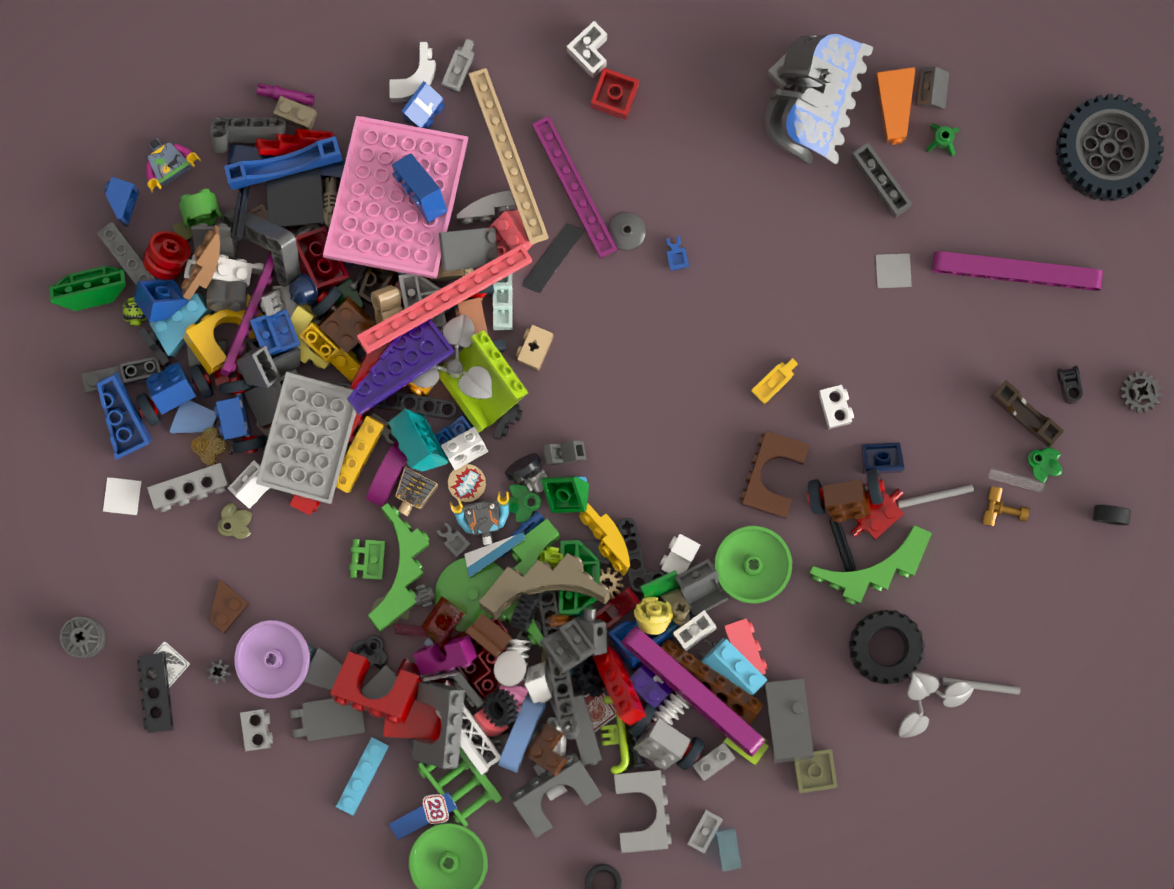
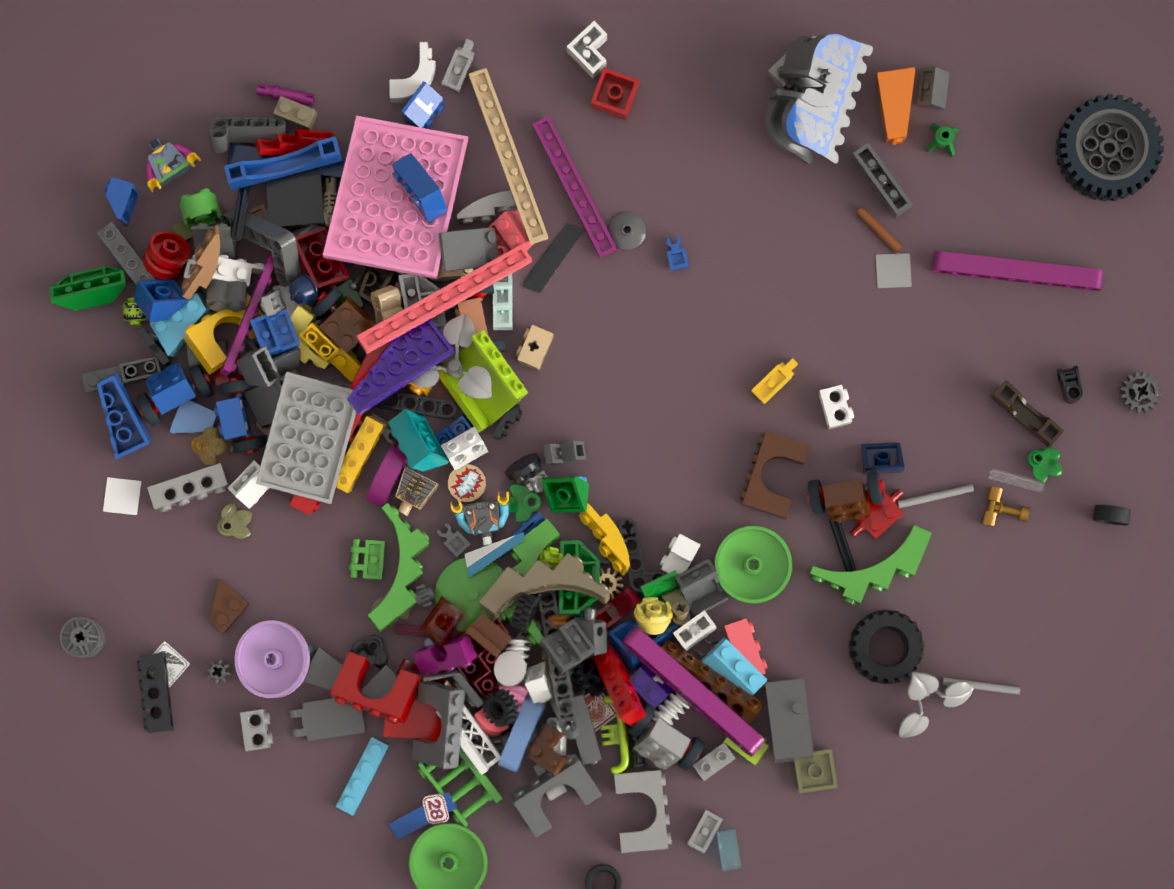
none -> dark orange piece [856,207,902,253]

